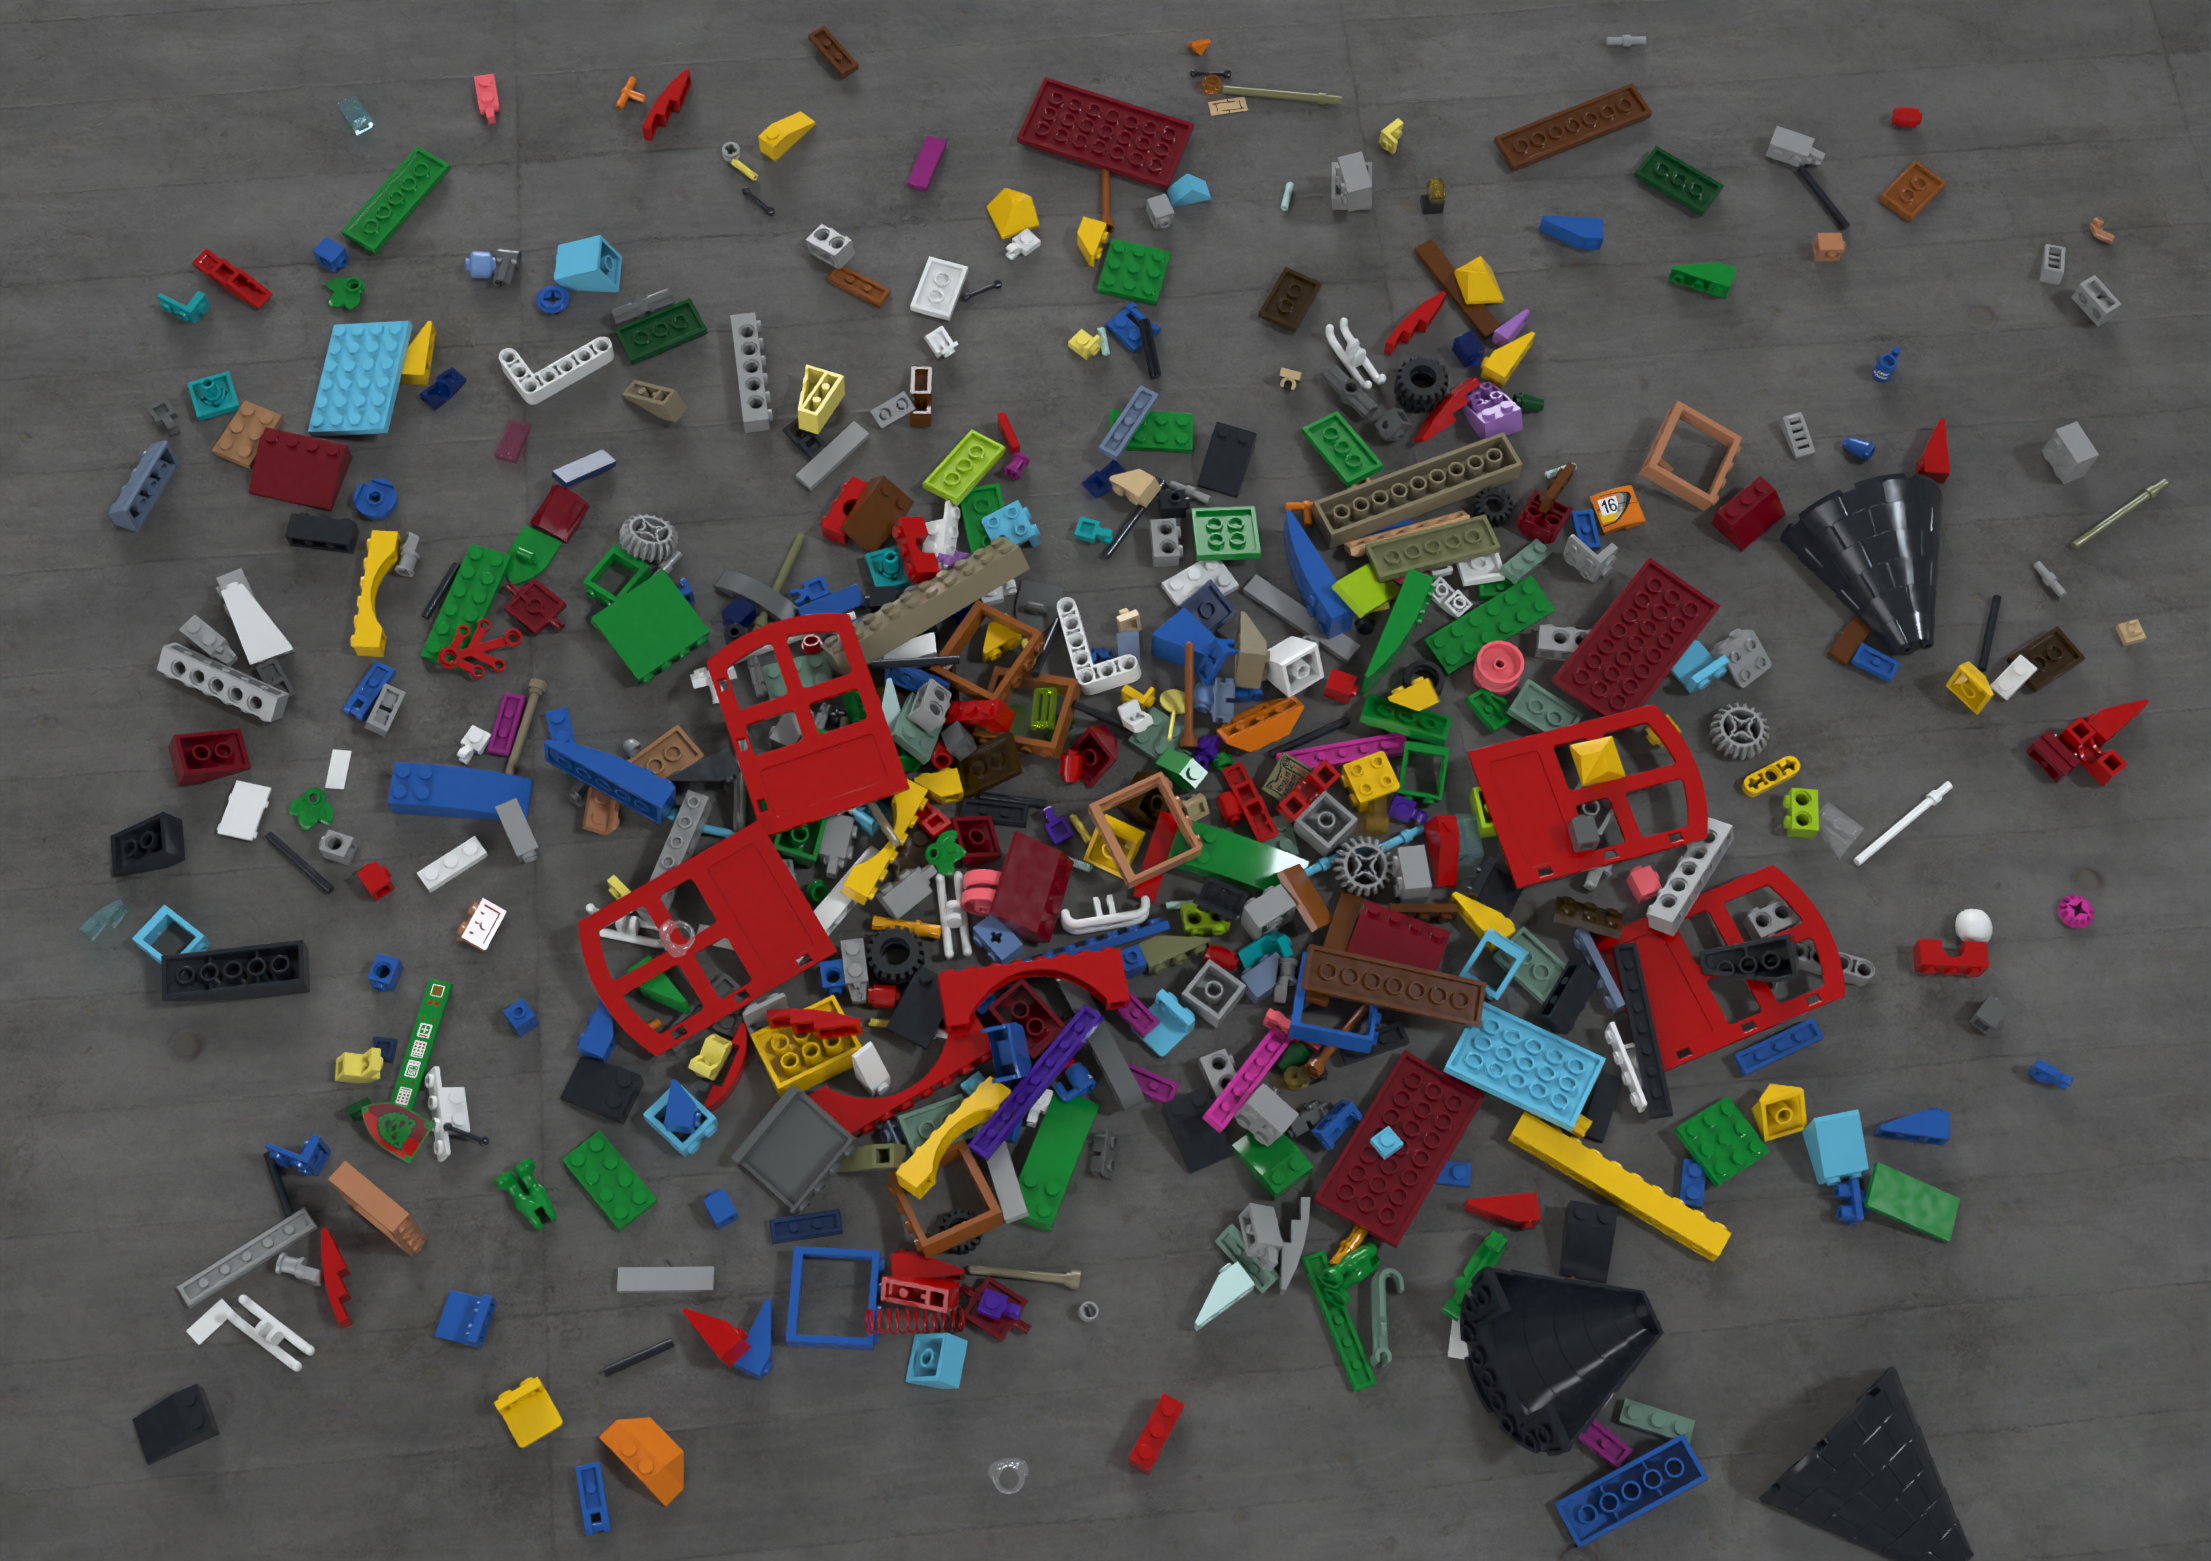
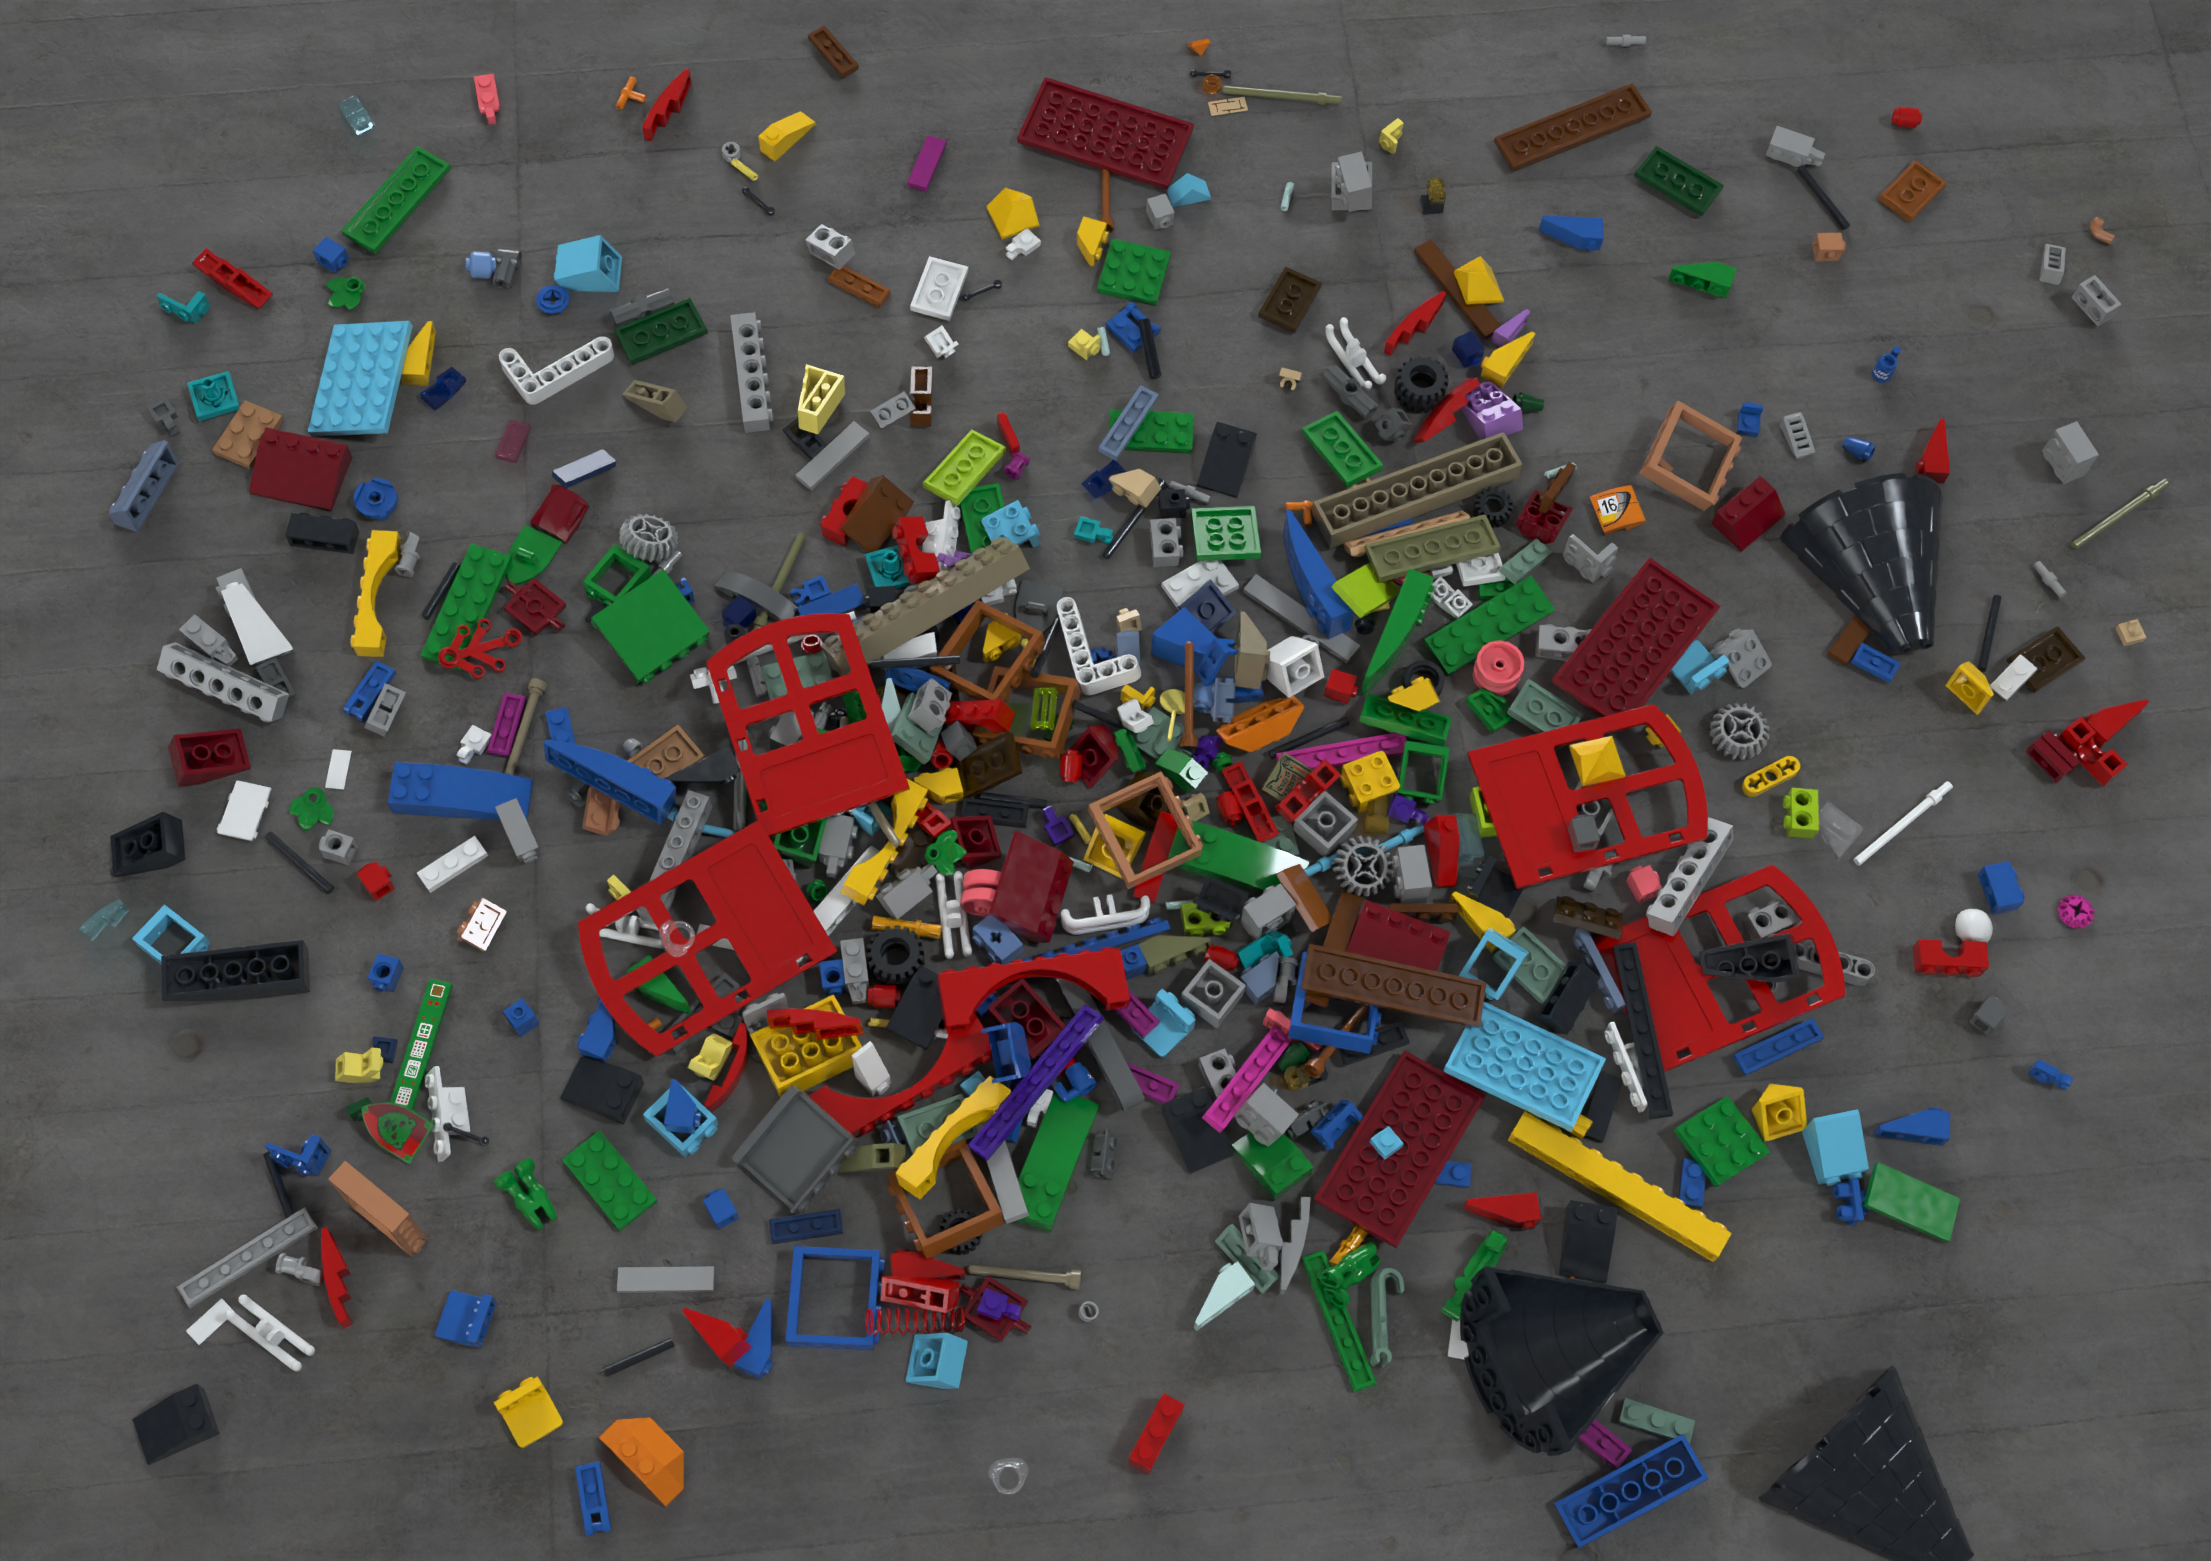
blue plate [1570,509,1601,551] -> none
none -> green plate [1115,729,1147,773]
none -> blue bracket [1736,402,1763,437]
none -> blue brick [1978,861,2024,915]

